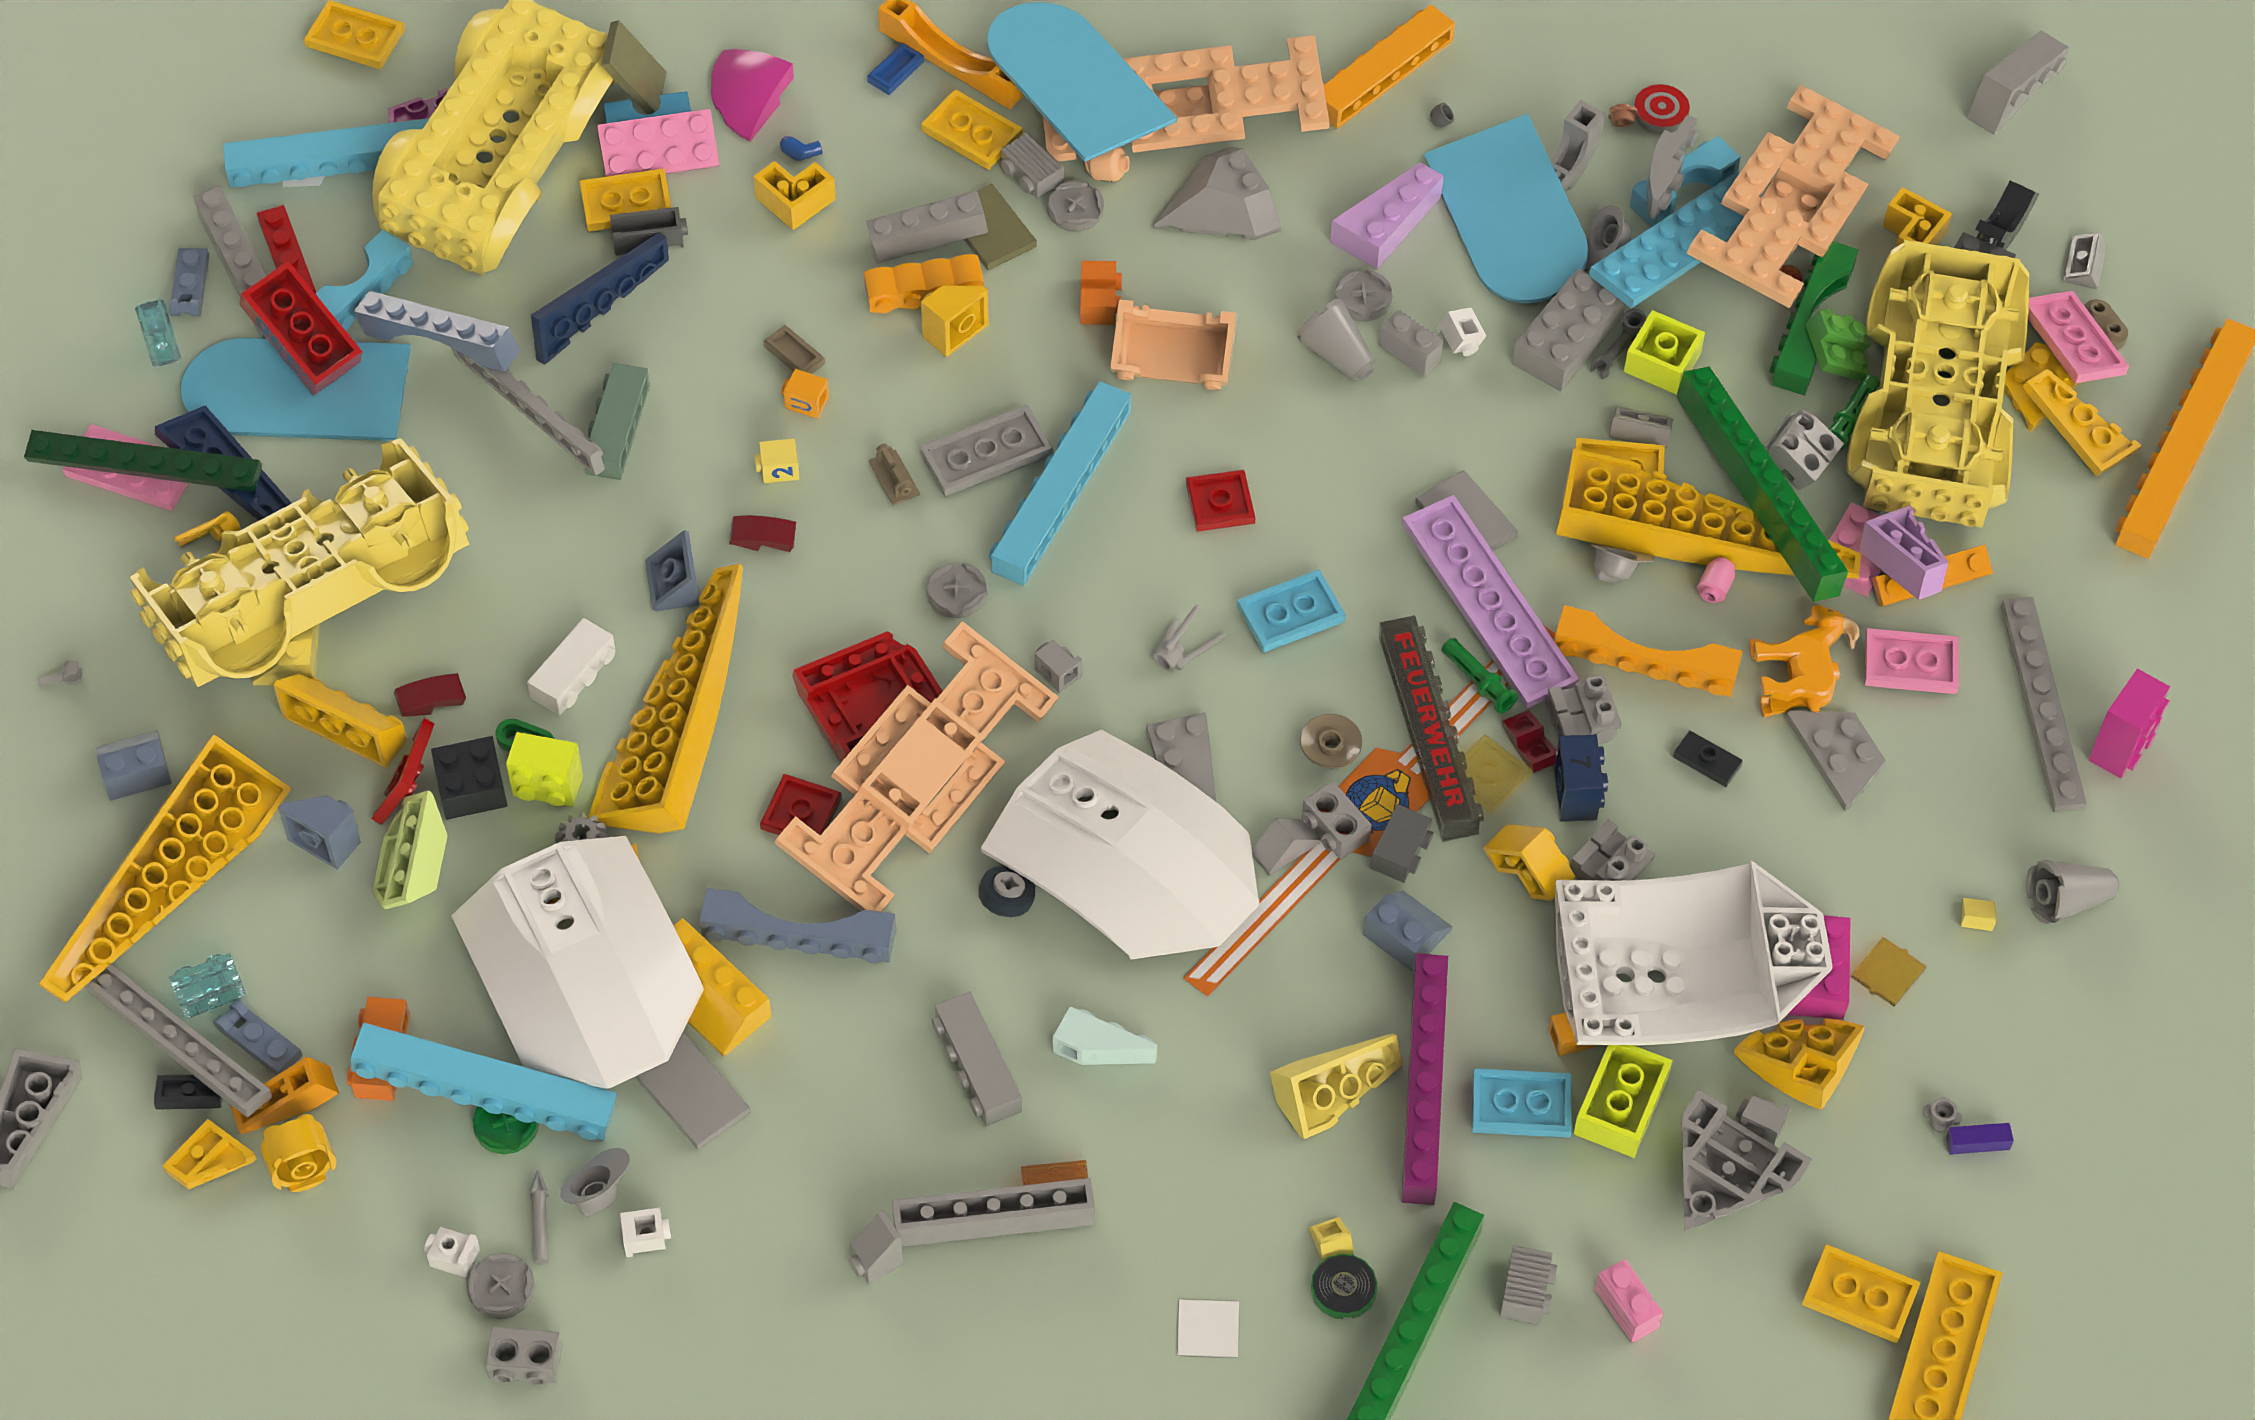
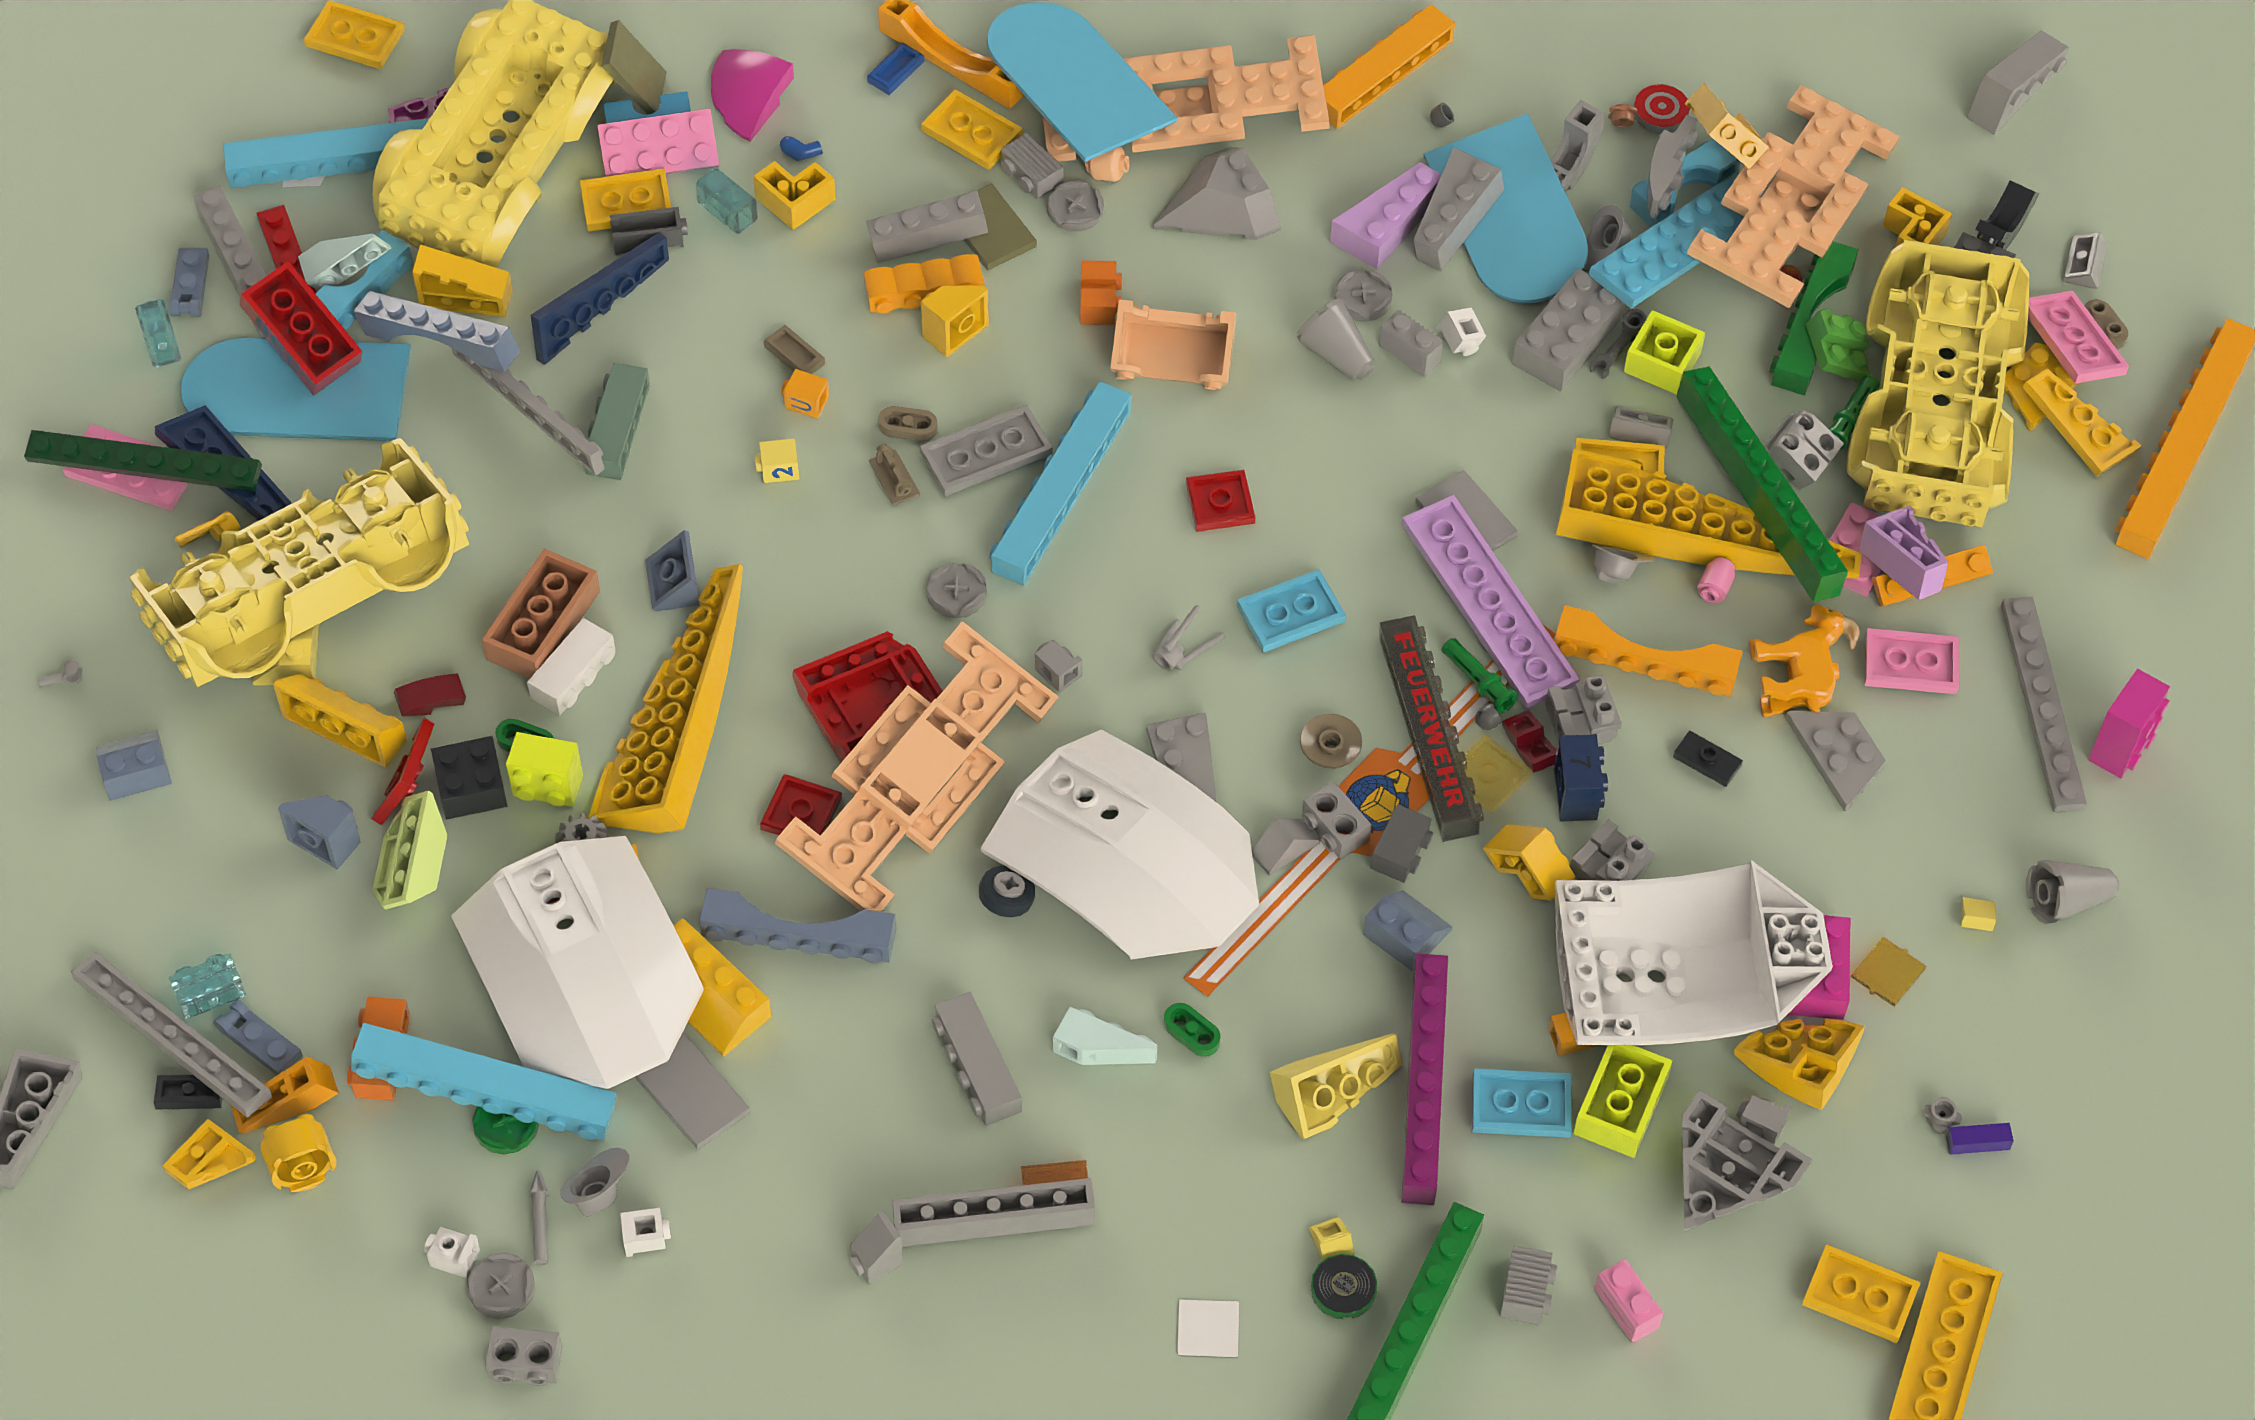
yellow wedge [38,734,292,1003] -> none
dark red slope [729,515,796,552] -> none
none -> light aqua slope [298,233,391,291]
none -> yellow wedge [412,244,513,317]
none -> nougat brick [482,549,600,679]
none -> clear light blue brick [696,168,758,234]
none -> dark tan plate [879,406,937,441]
none -> green plate [1164,1003,1221,1057]
none -> light grey wedge [1414,147,1504,271]
none -> dark grey hinge [1475,703,1502,730]
none -> yellow door [1685,82,1769,169]

